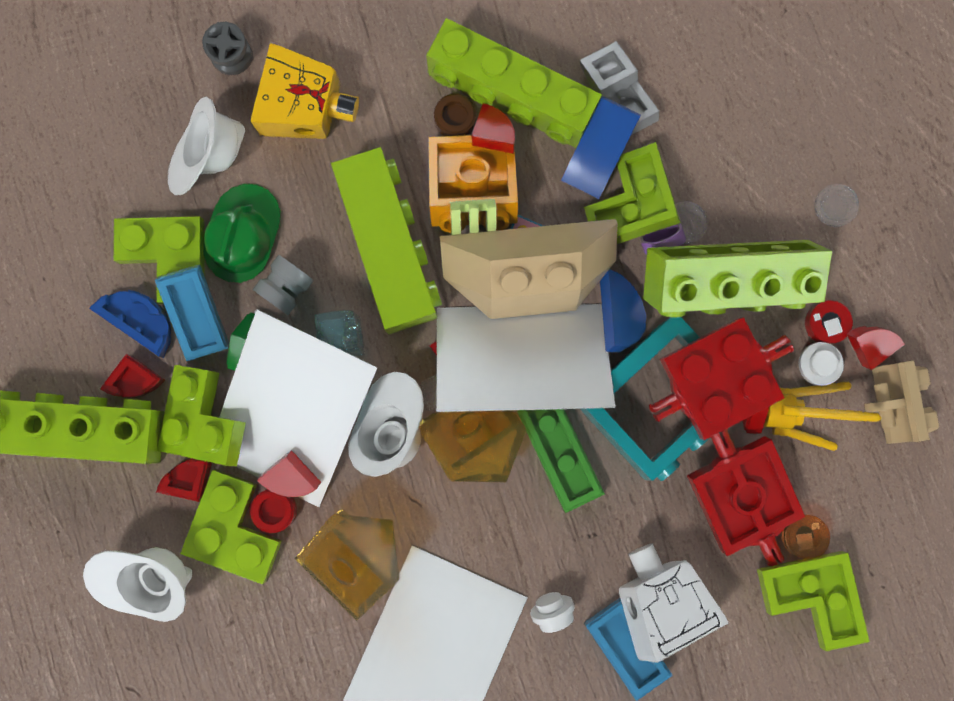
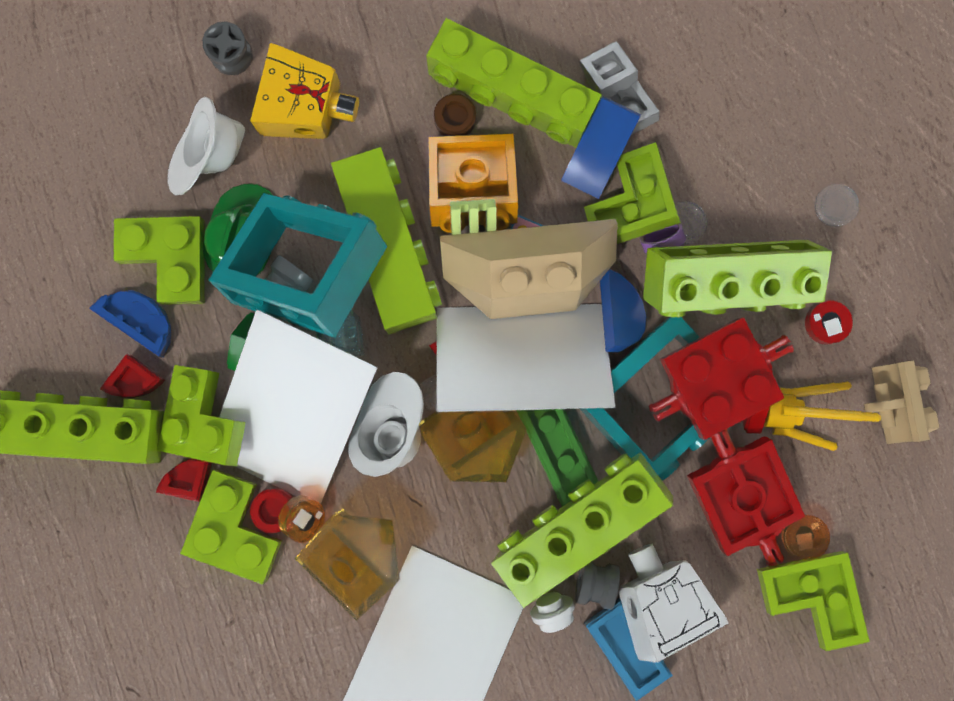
white piece [83,547,192,622] -> none
dark azure tile [155,264,229,361] -> none
tile [257,450,321,497] -> none
red tile [471,104,515,154] -> none
white plate [798,342,844,386] -> none
red tile [847,326,905,370] -> none
none -> teal window [208,193,387,337]
none -> clear orange tile [279,495,325,543]
none -> lime brick [491,452,673,608]
none -> dark grey wheel [575,561,620,610]

